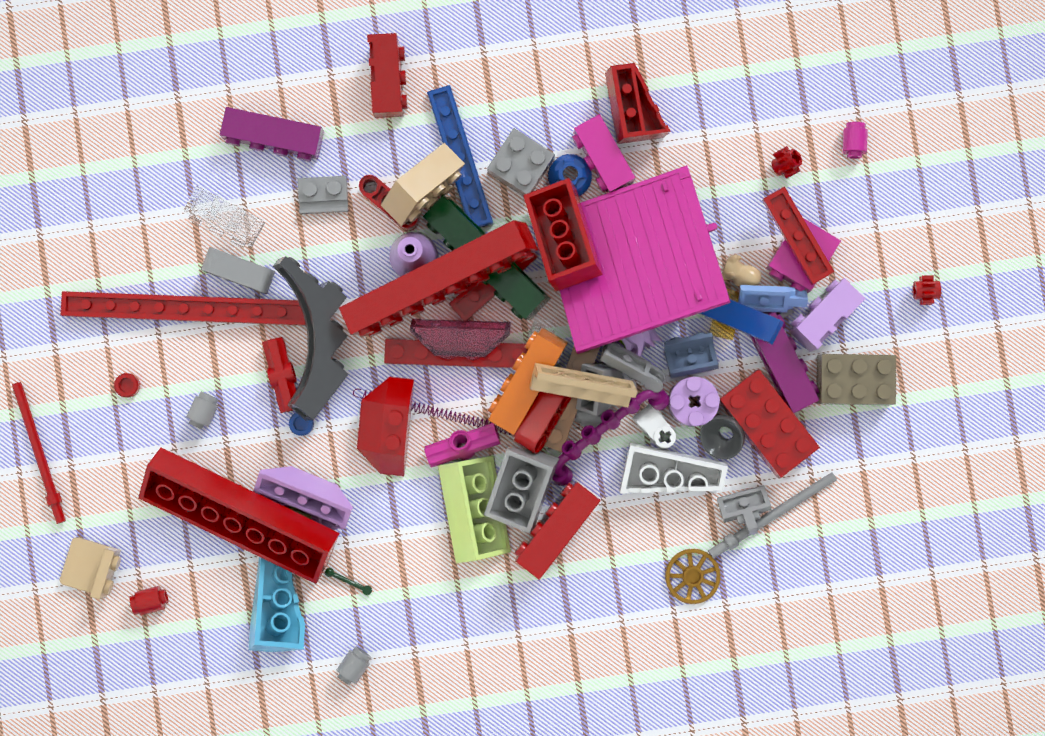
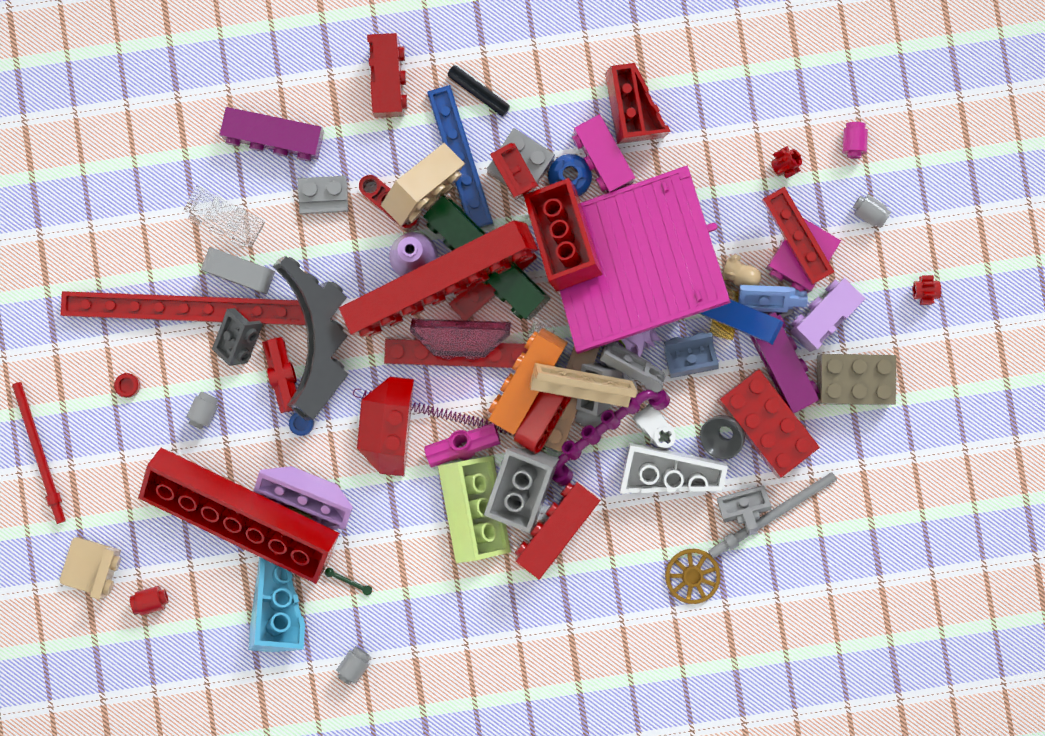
lavender brick [668,376,720,427] -> none
none -> dark grey bracket [212,308,263,366]
none -> black axle [447,65,510,117]
none -> red hinge [490,143,539,200]
none -> light grey brick [853,194,891,228]

